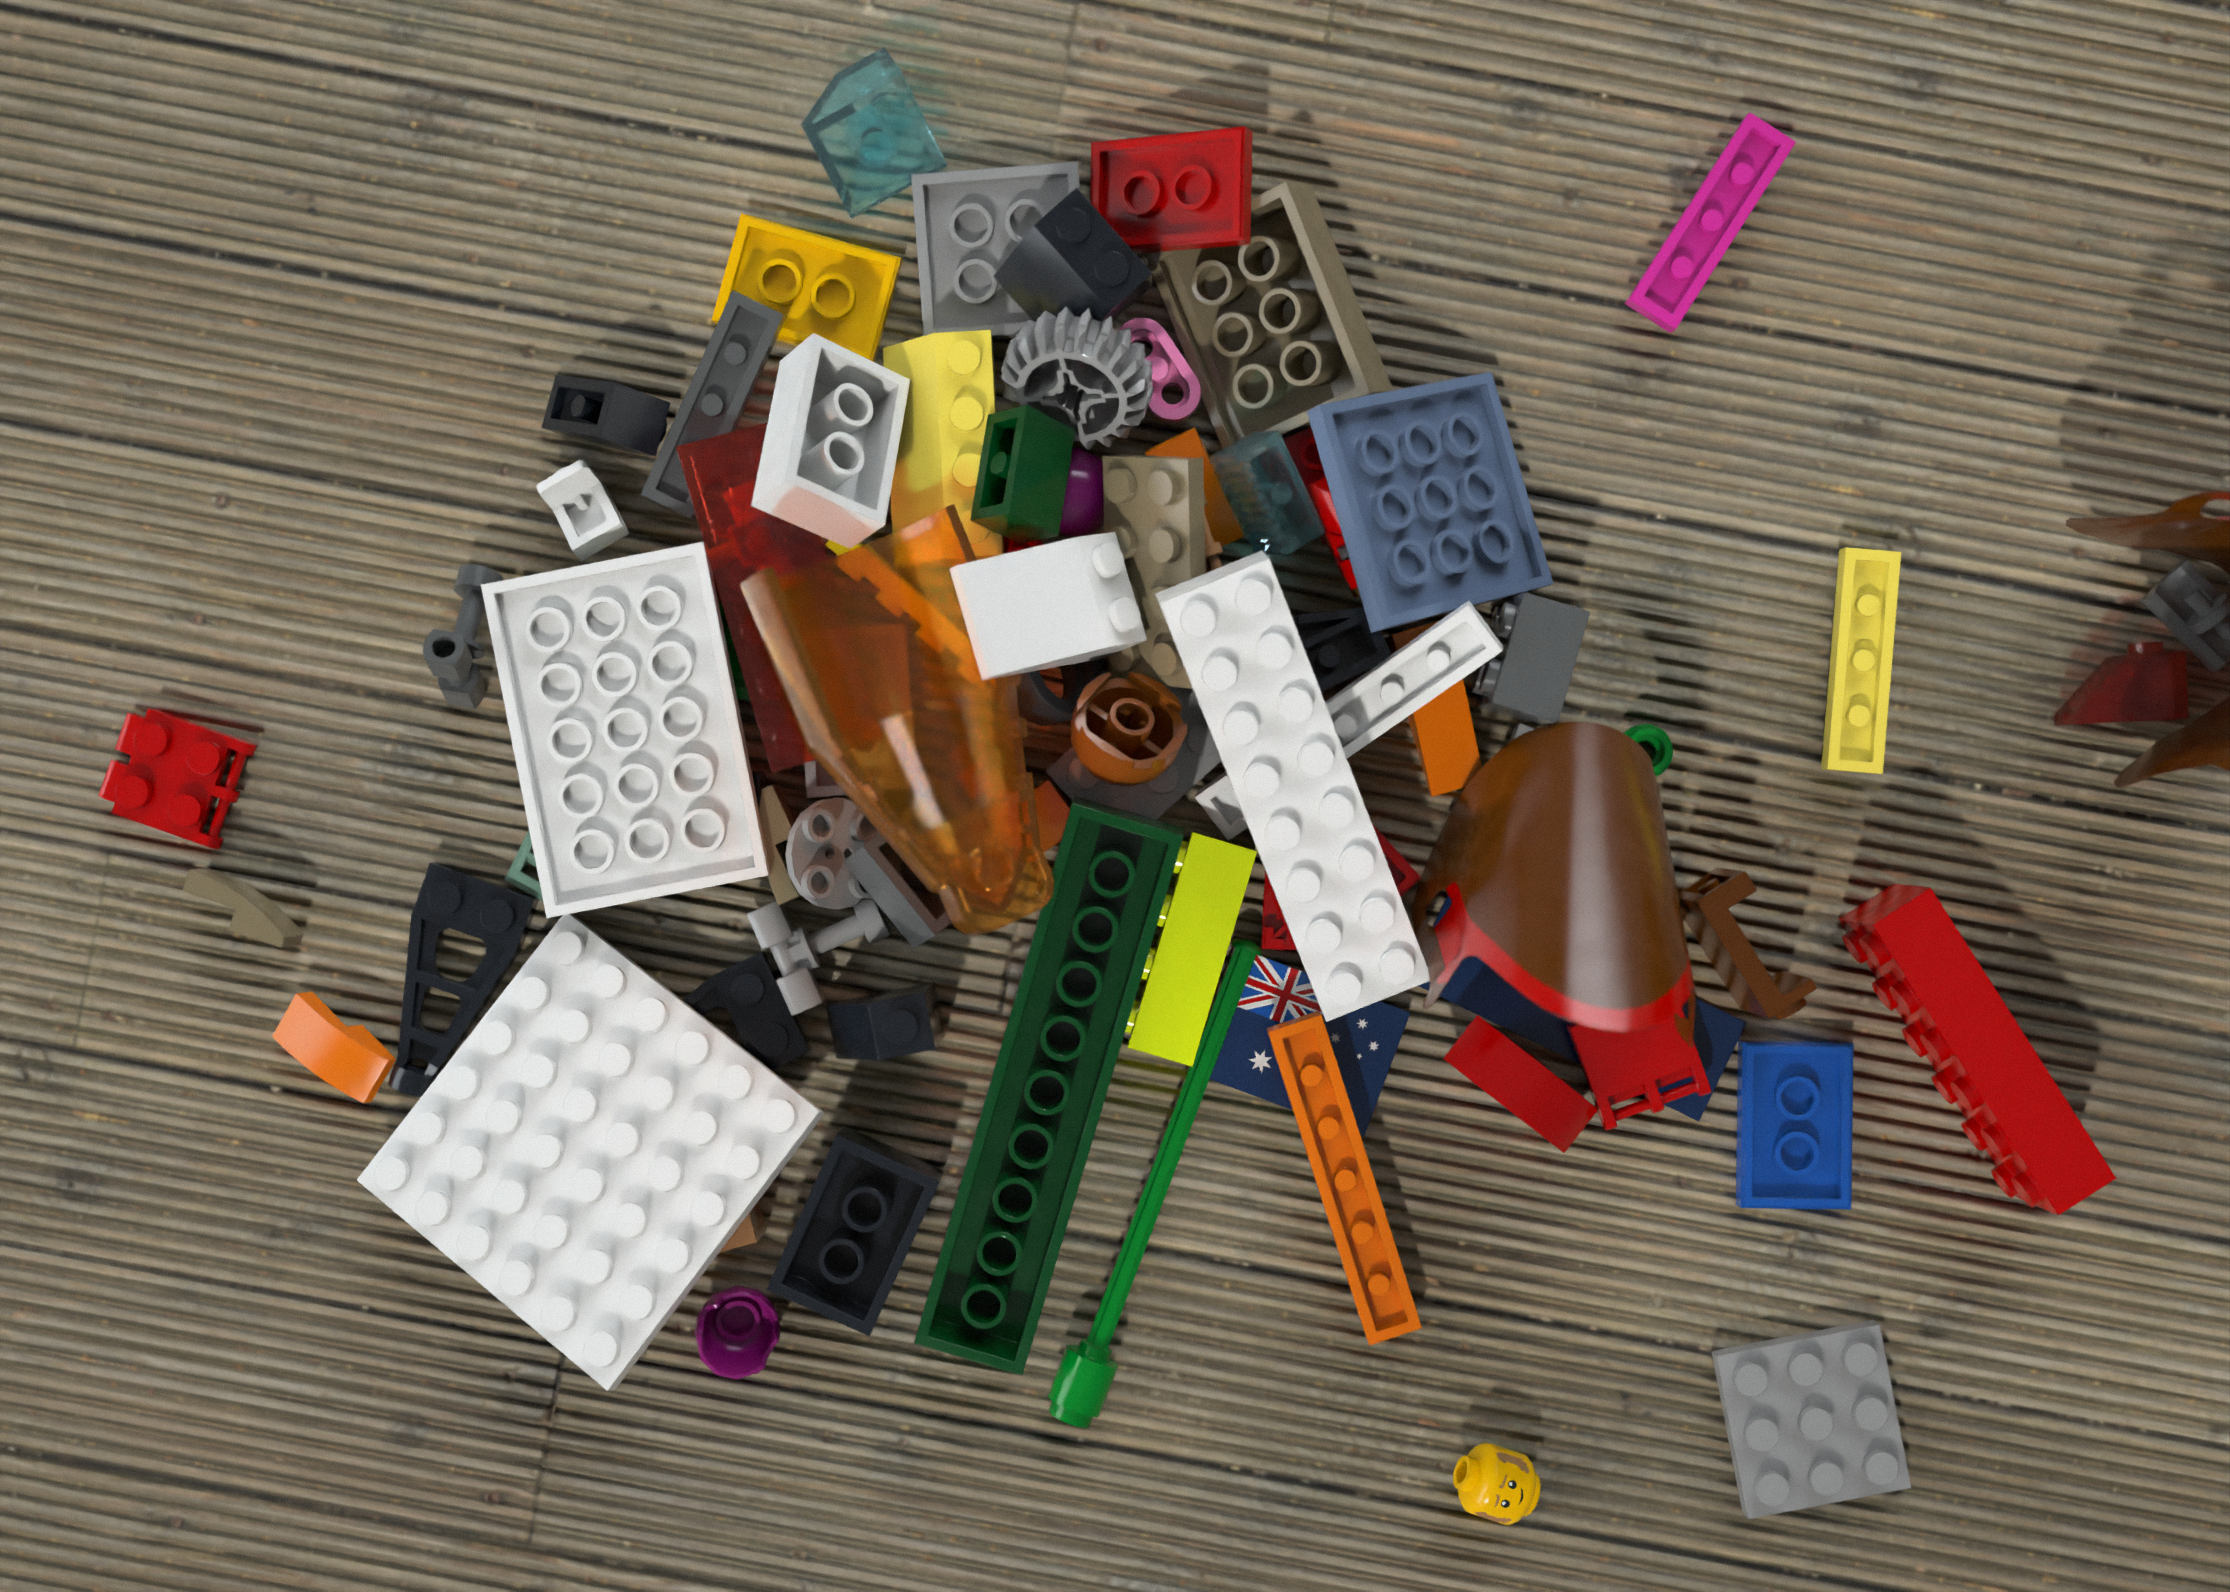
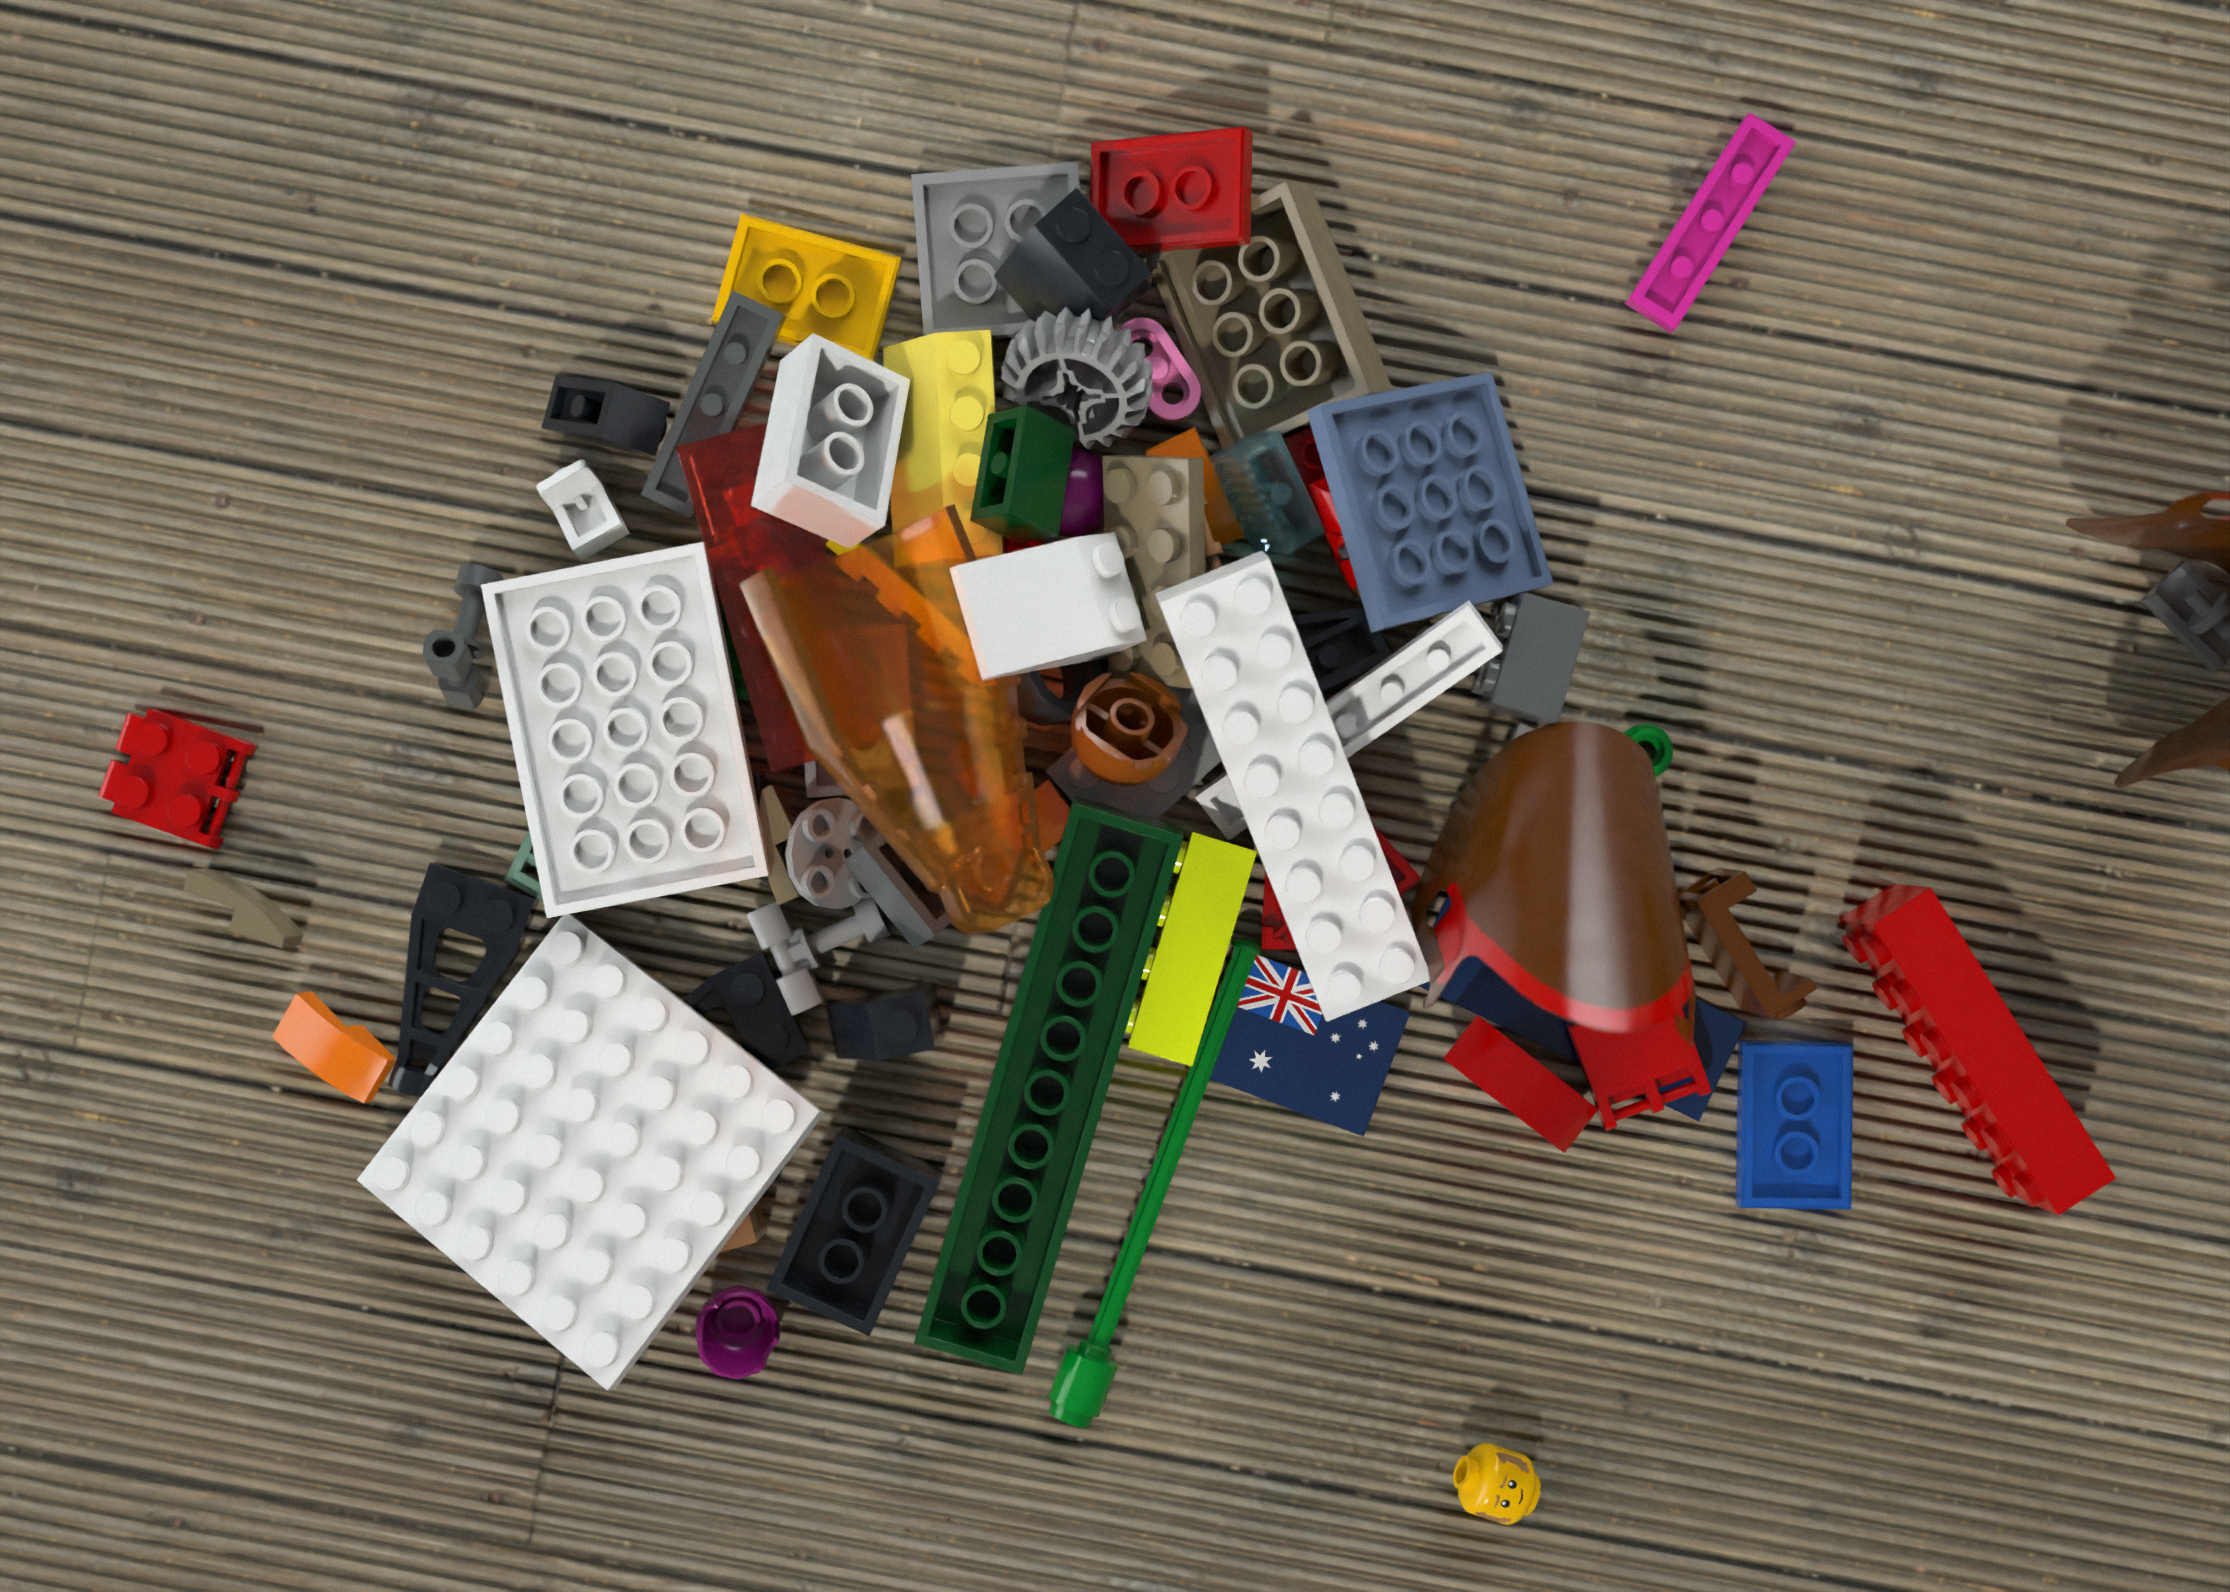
clear light blue slope [801,47,948,219] -> none
orange plate [1266,1011,1422,1346] -> none
orange slope [1385,621,1482,797] -> none
light grey plate [1711,1320,1911,1519] -> none
light yellow plate [1821,547,1901,774] -> none
clear red slope [2054,642,2189,726] -> none

